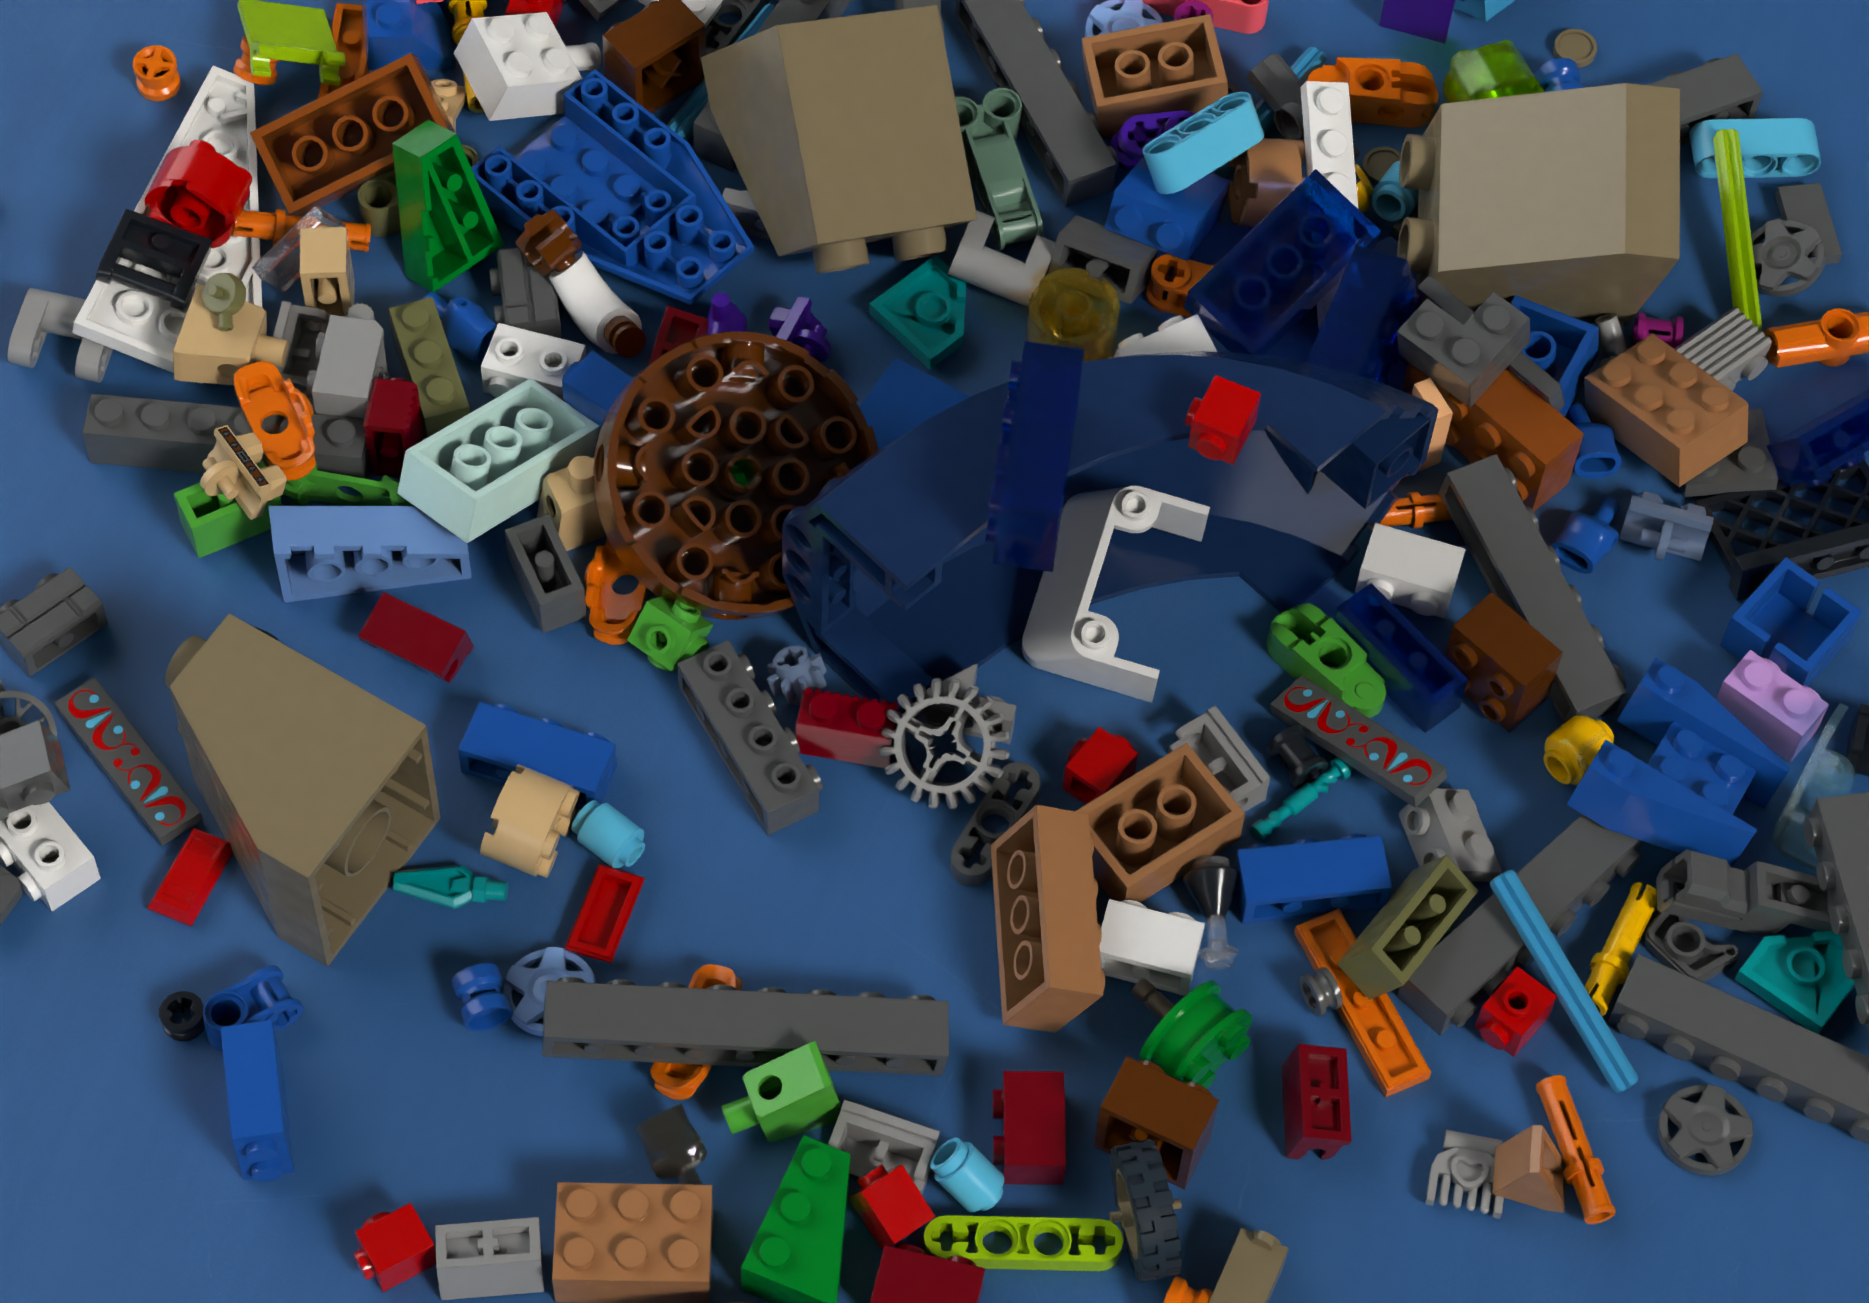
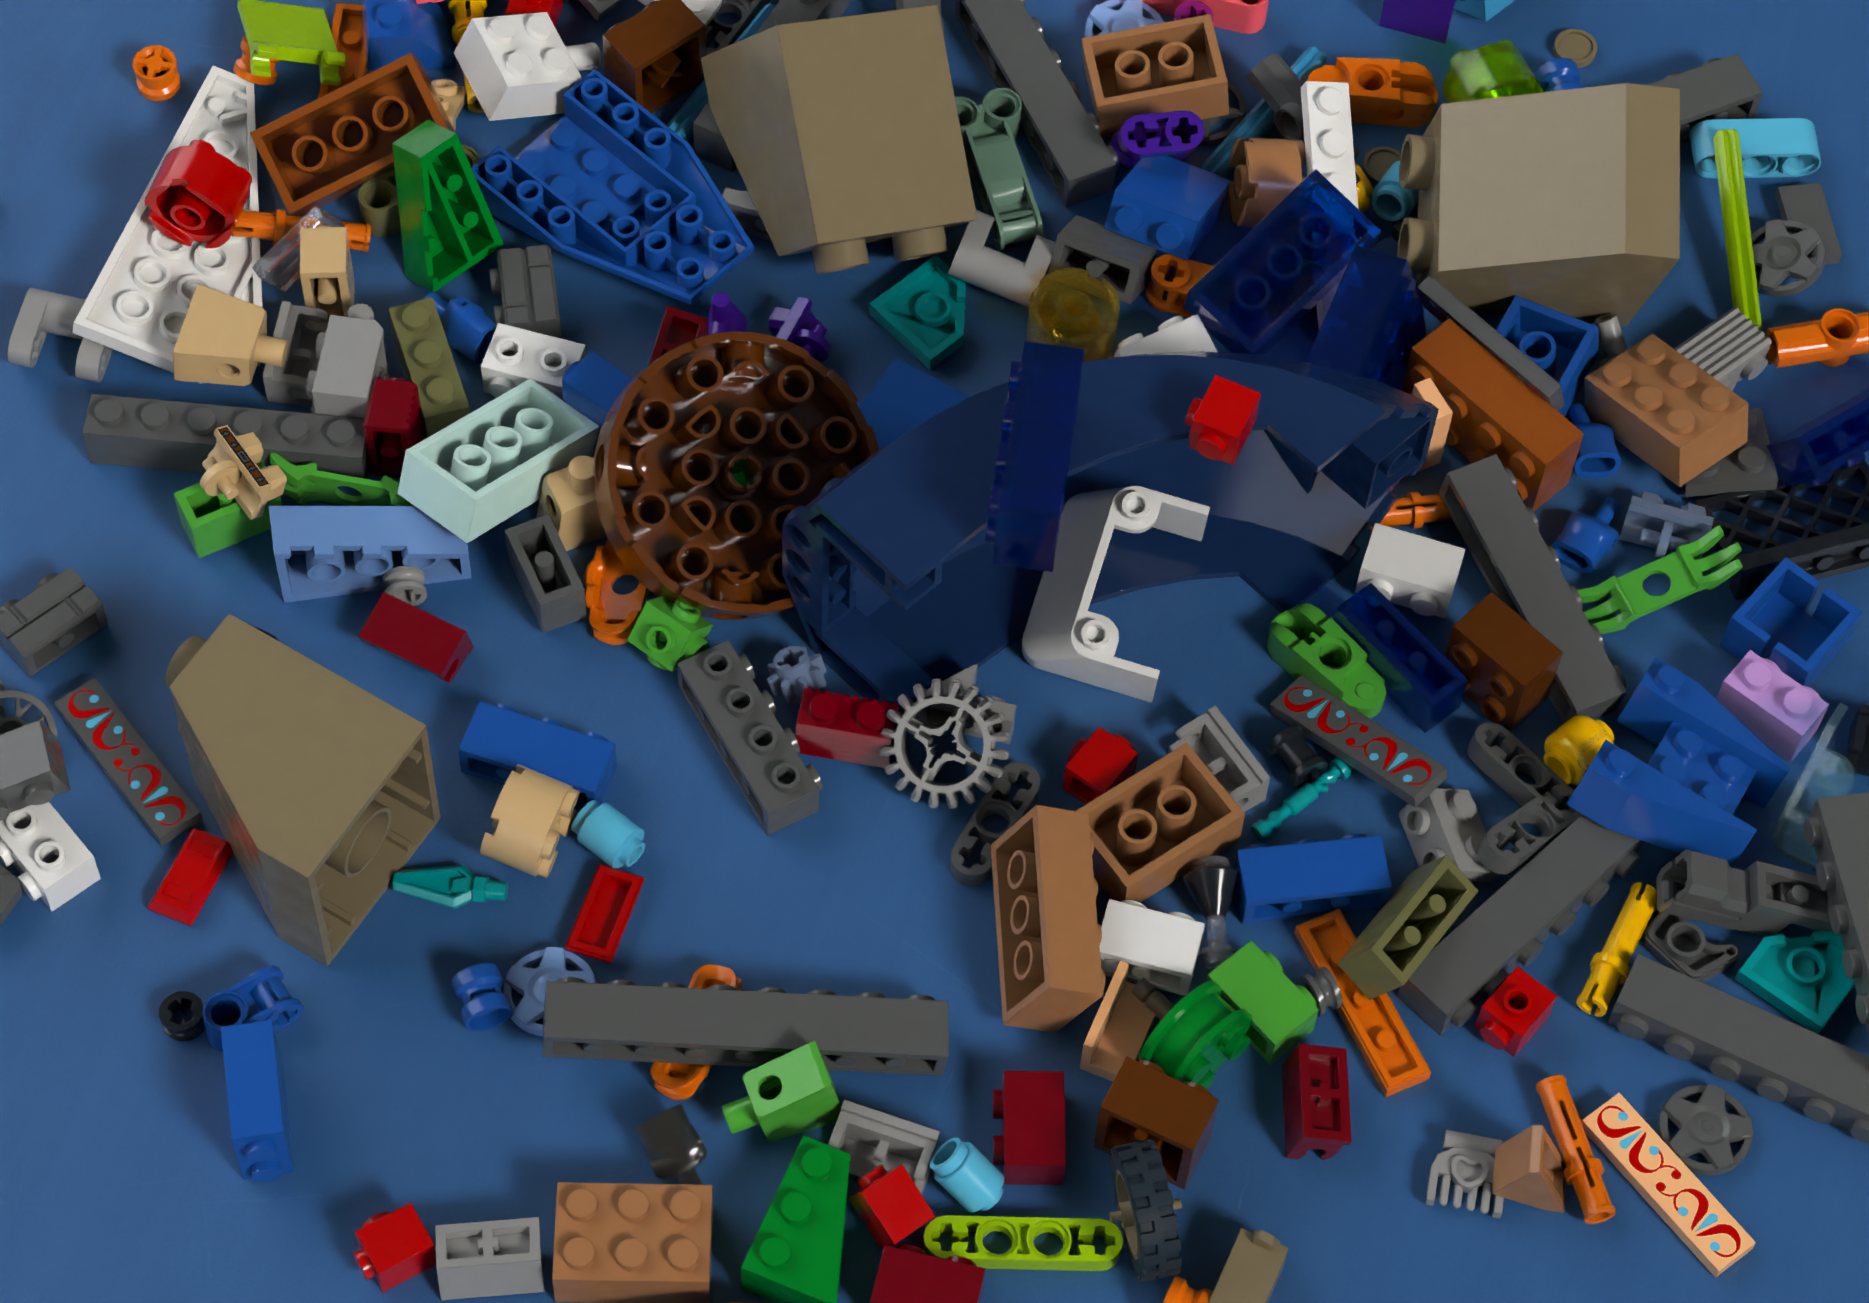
black plate [96,209,213,311] -> none
olive piece [202,273,246,331] -> none
orange piece [234,361,316,481] -> none
piece [515,209,646,358] -> none
medium azure beam [1142,92,1264,194] -> none
dark grey brick [1397,292,1530,408] -> none
dark azure axle [1490,870,1638,1093] -> none
magenta bush [1631,312,1684,349] -> none
none -> light grey bush [383,566,427,606]
none -> light nougat panel [1080,960,1156,1082]
none -> bright green brick [1206,940,1319,1065]
none -> dark grey beam [1467,723,1582,875]
none -> bright green piece [1577,525,1743,634]
none -> light nougat tile [1582,1093,1756,1278]

